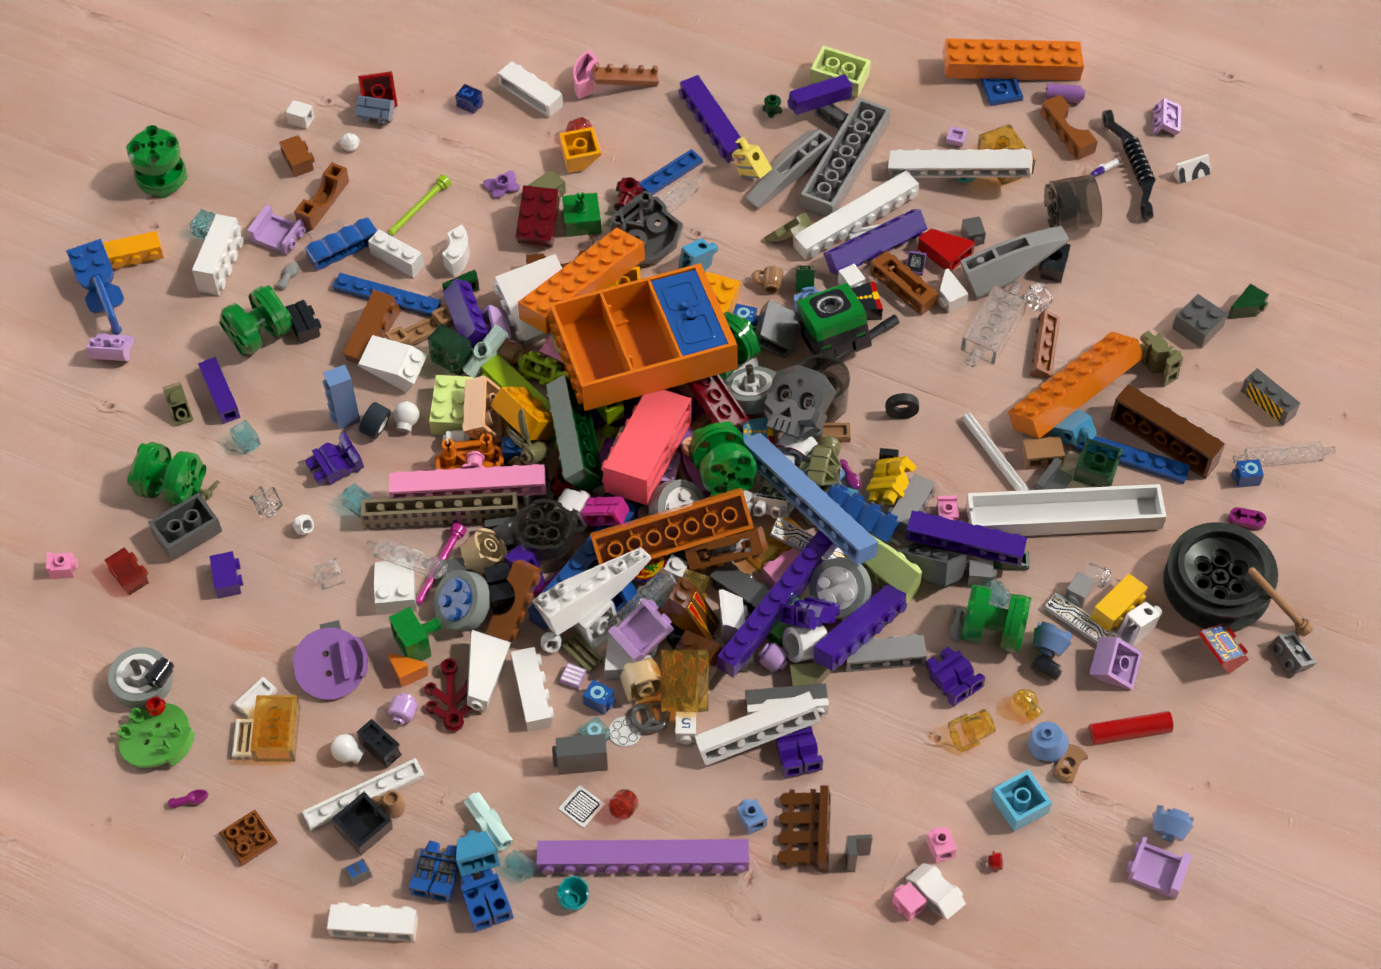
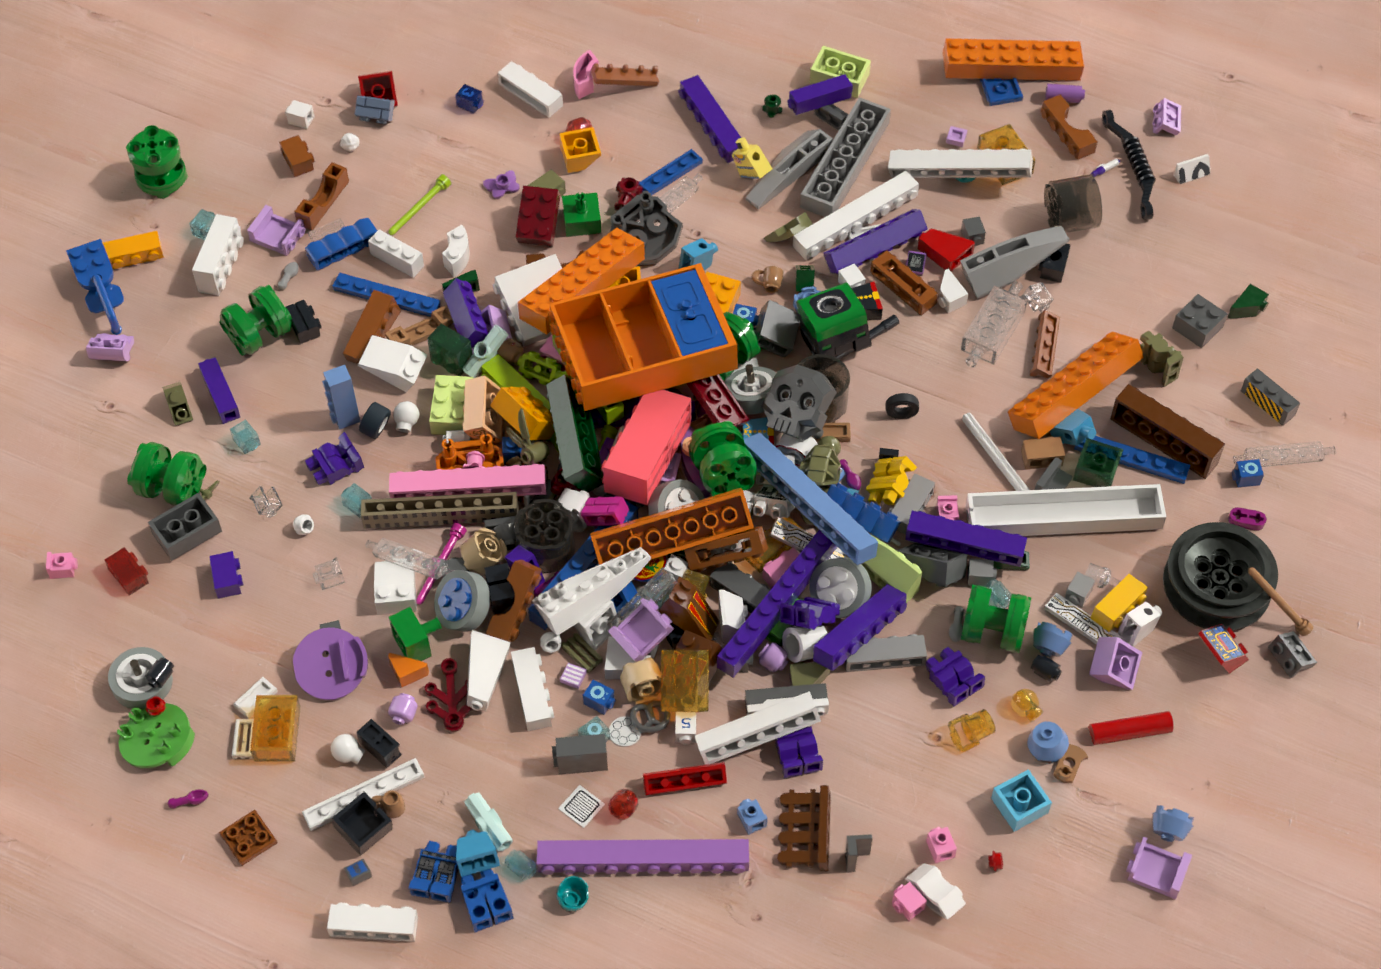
none -> red brick [642,762,727,795]

